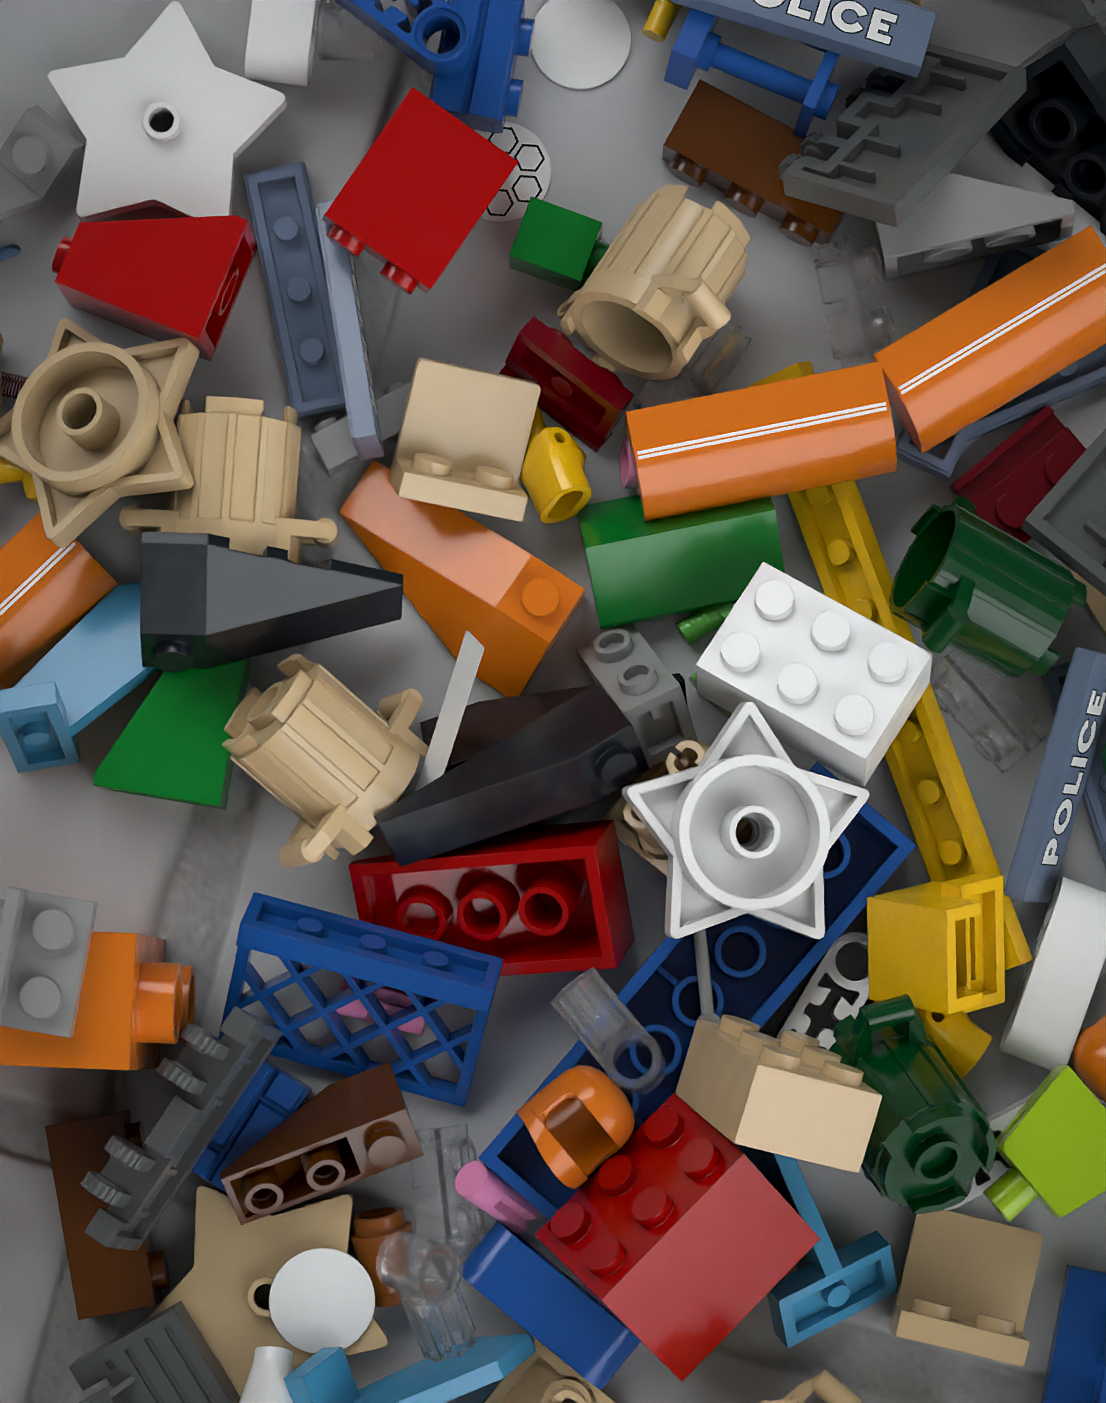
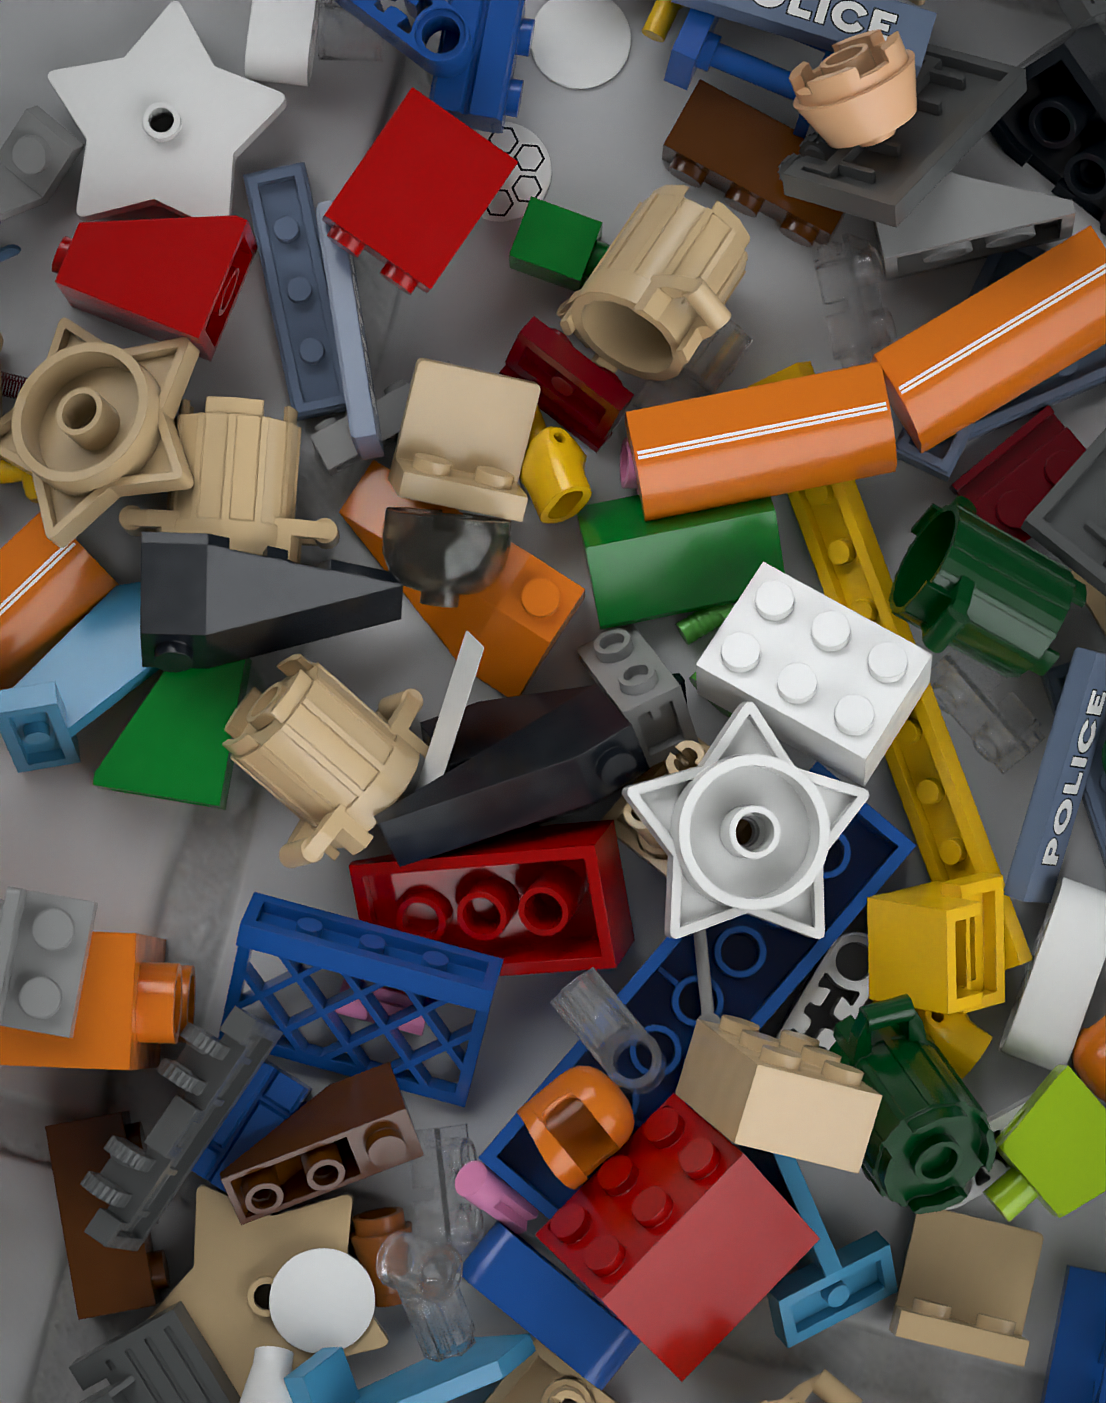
none -> clear smoke cylinder [381,507,512,607]
none -> light nougat cone [789,29,917,149]

